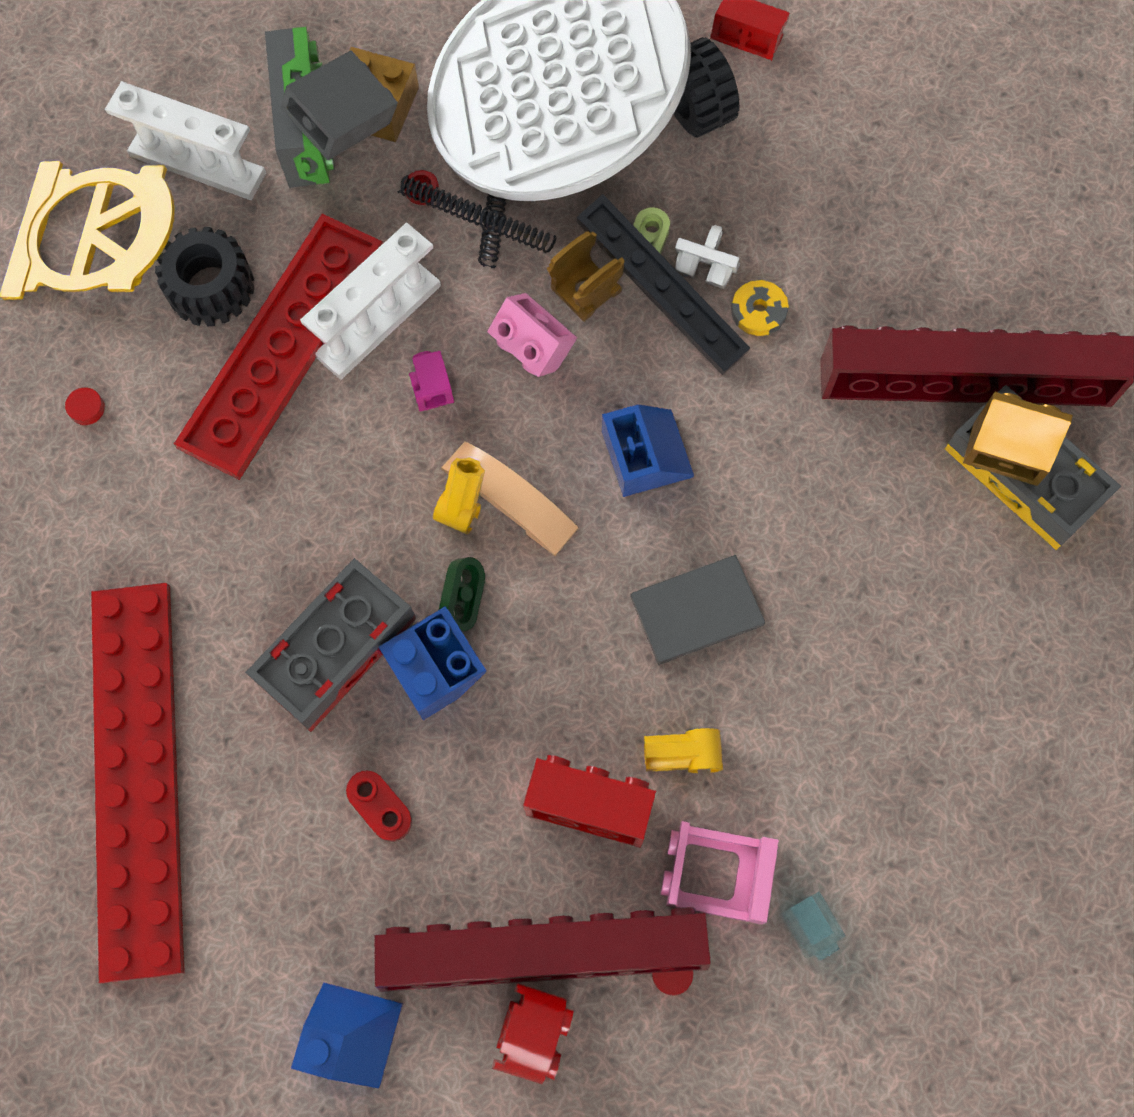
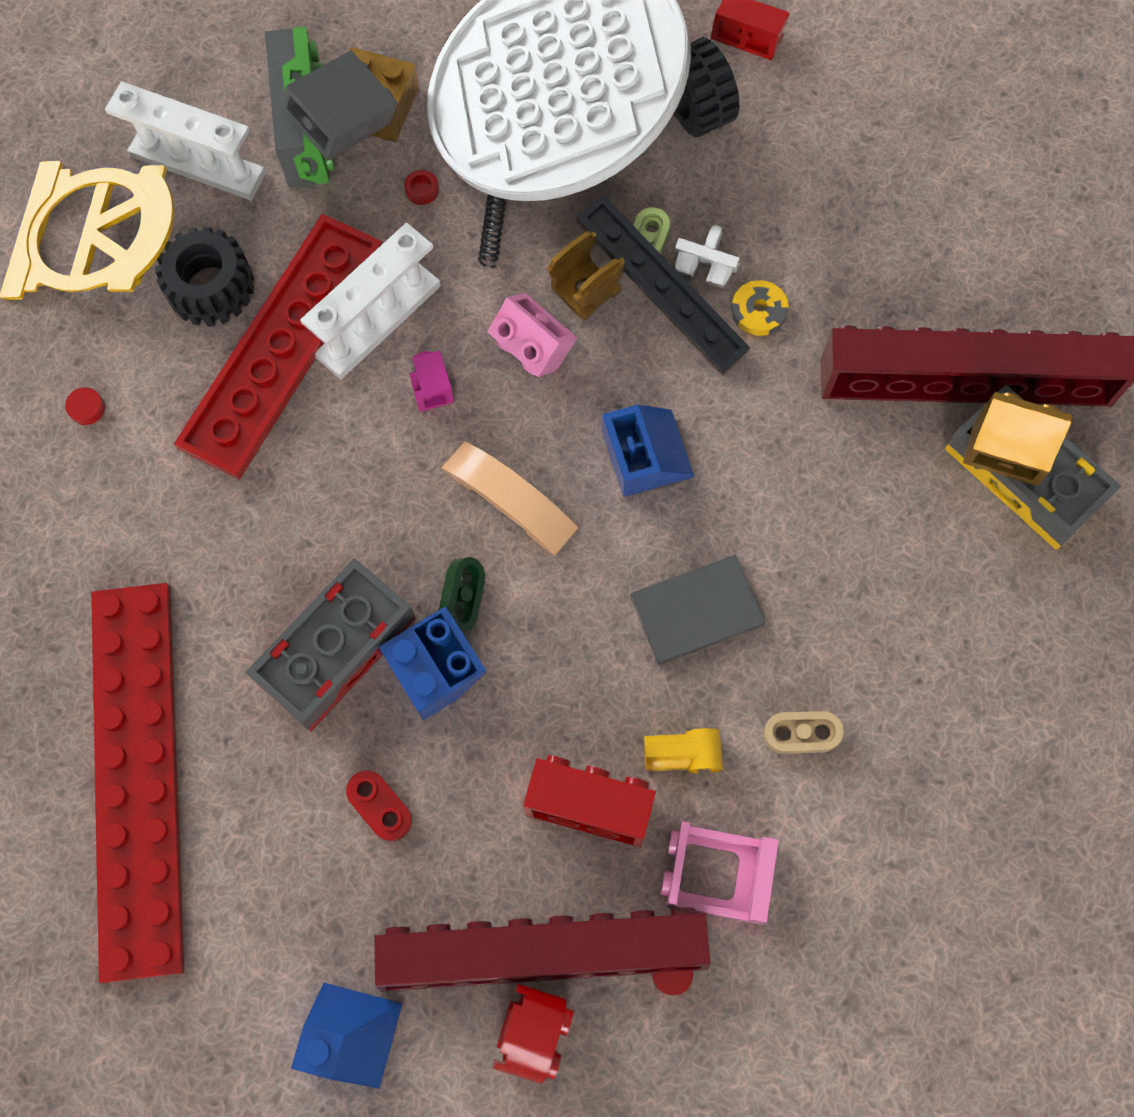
black piece [397,175,557,254] -> none
yellow piece [433,457,485,534] -> none
clear light blue brick [779,891,846,961] -> none
none -> tan plate [763,711,844,754]

